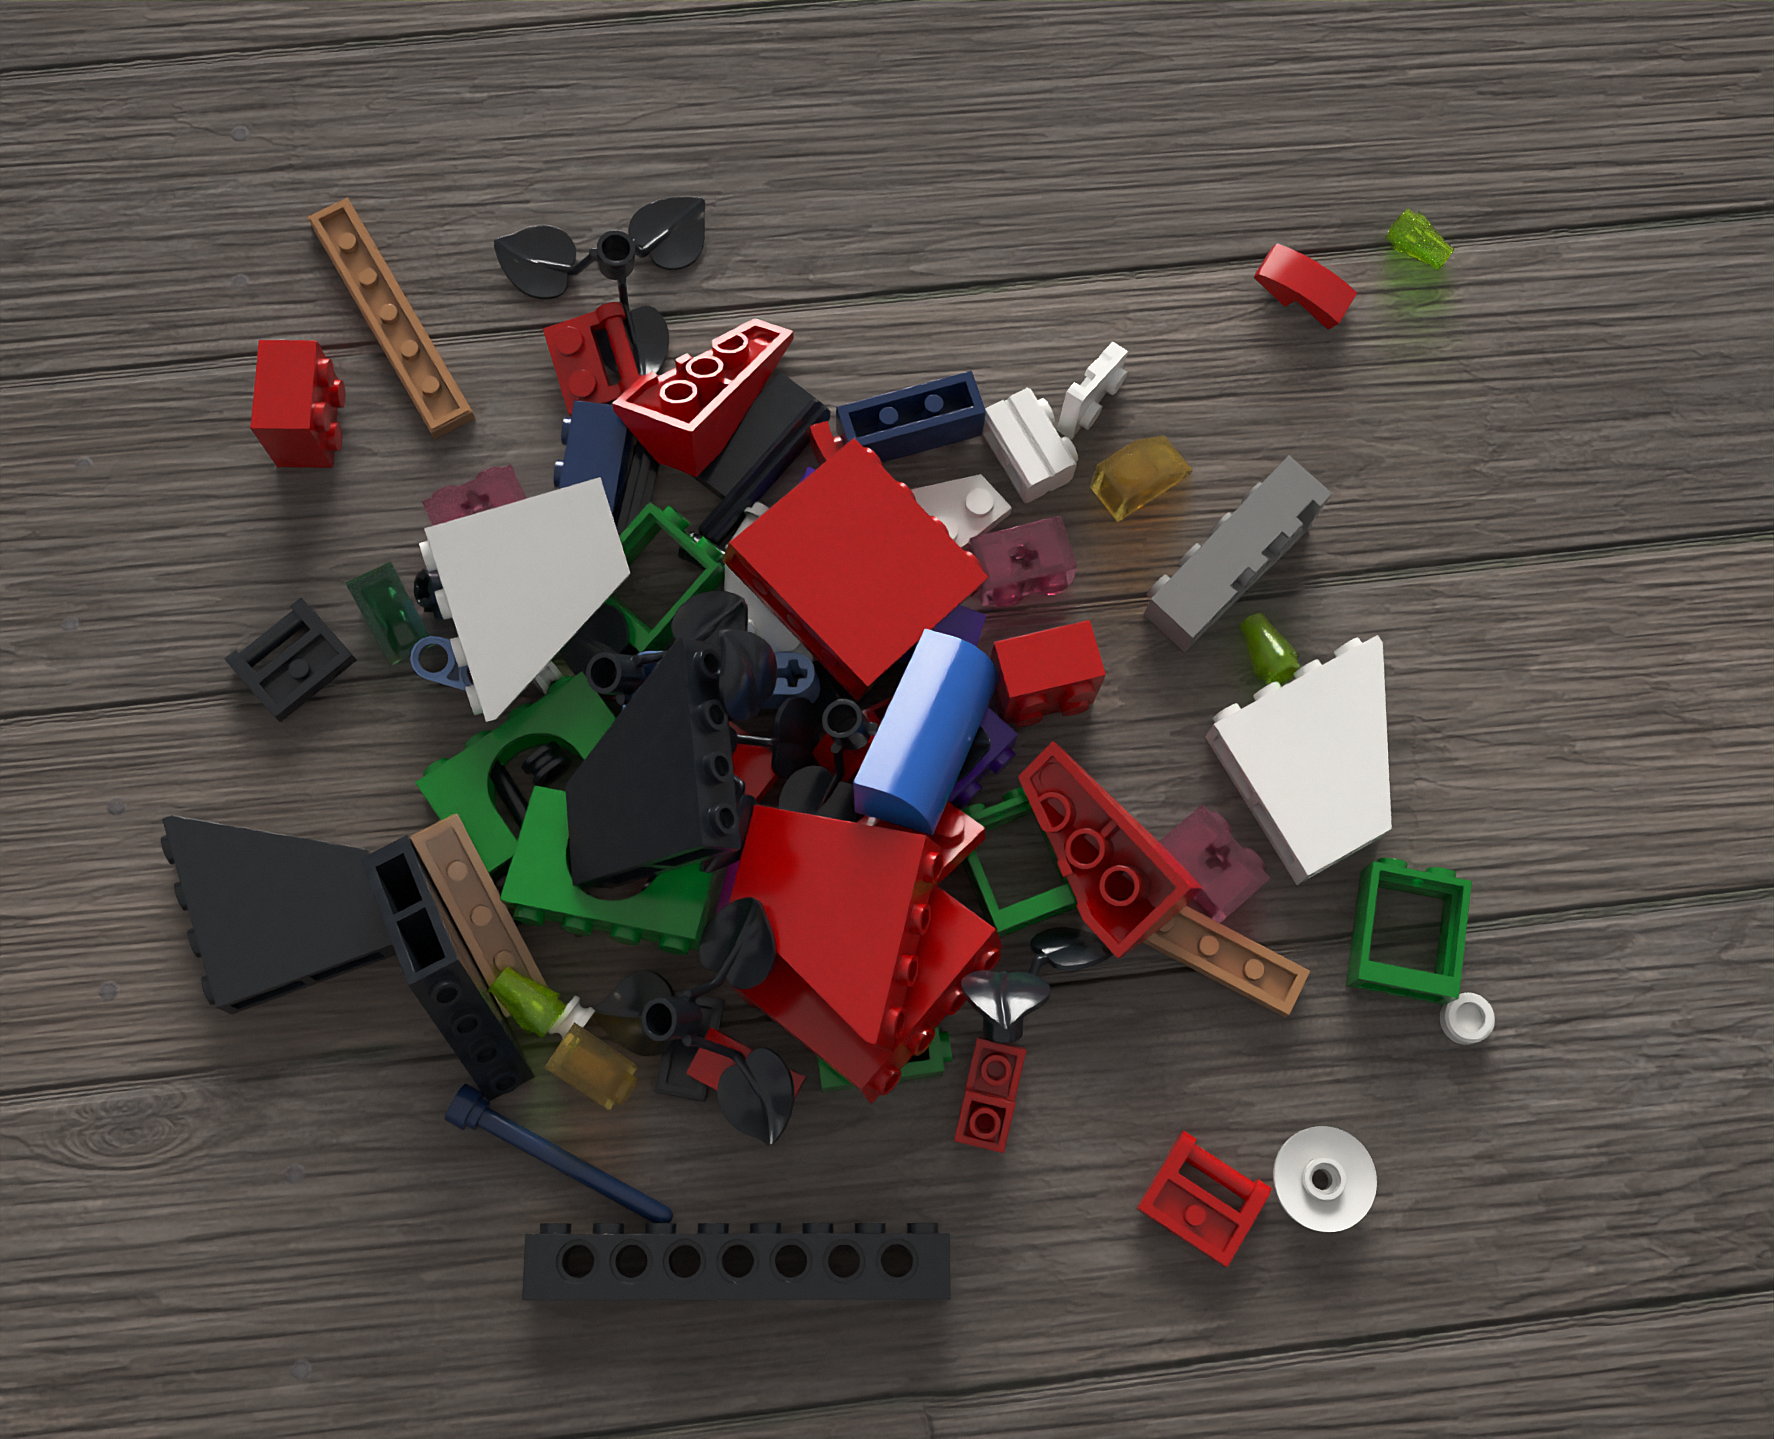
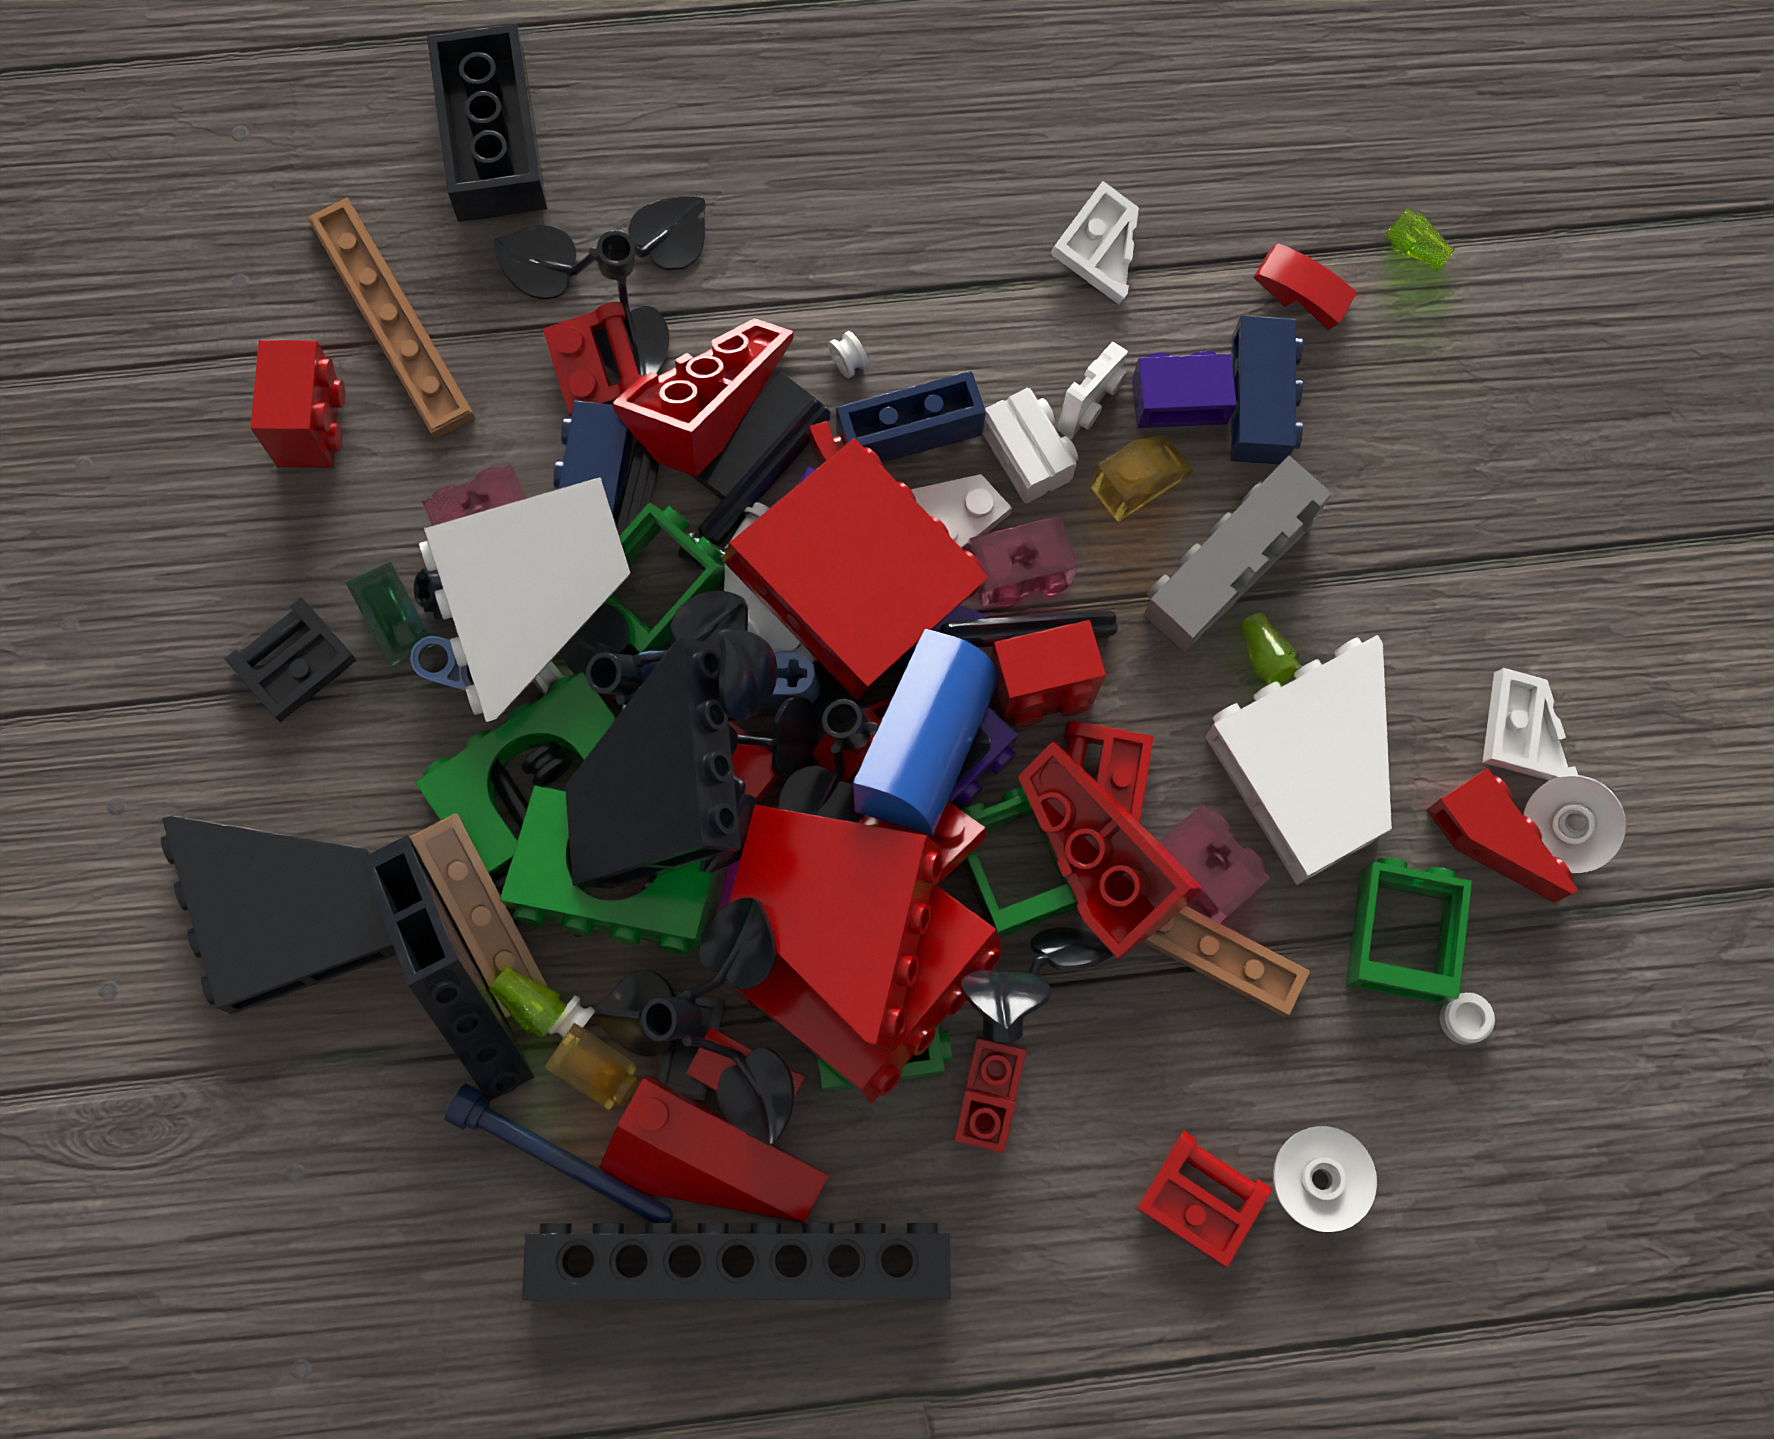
none -> black brick [427,23,548,222]
none -> red wedge [599,1075,829,1222]
none -> white bush [828,331,869,378]
none -> black axle [939,610,1118,647]
none -> white wing [1050,181,1139,305]
none -> red plate [1064,721,1154,823]
none -> dark purple brick [1132,351,1237,428]
none -> dark blue brick [1230,315,1303,464]
none -> red slope [1427,768,1578,903]
none -> white wing [1482,668,1578,781]
none -> white dish [1523,775,1626,873]

